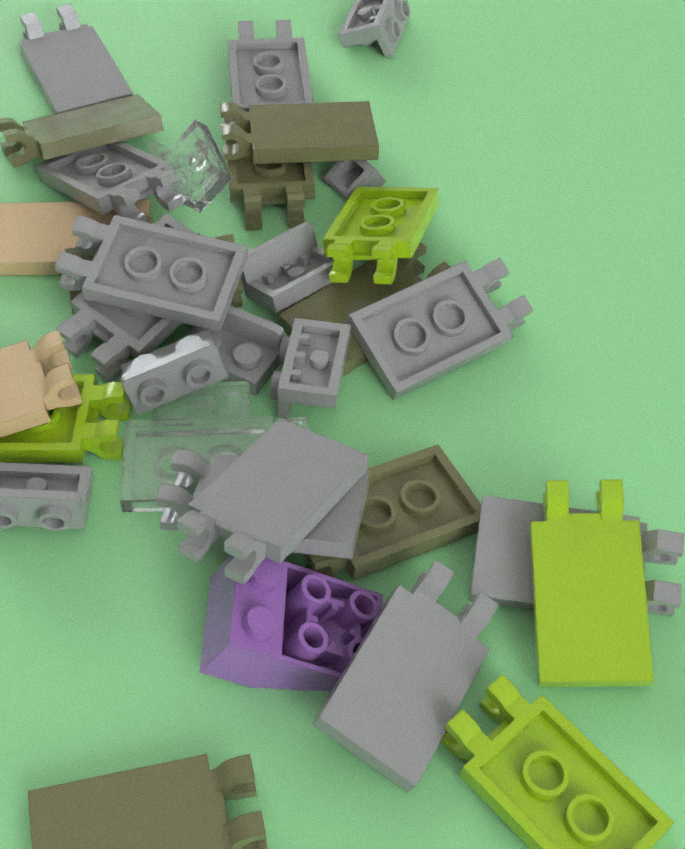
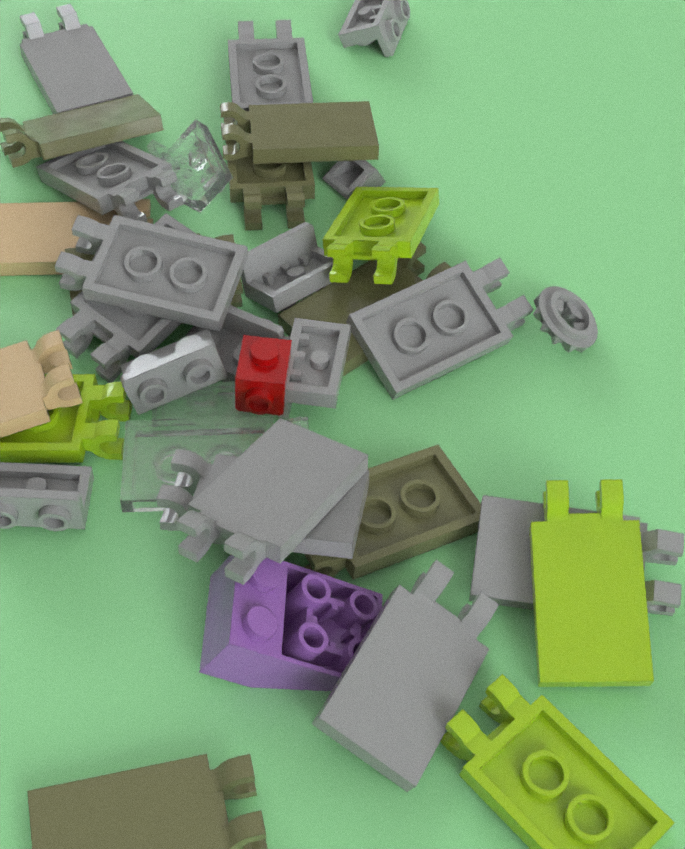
none -> red bracket [235,335,292,416]
none -> light grey gear [533,286,598,353]

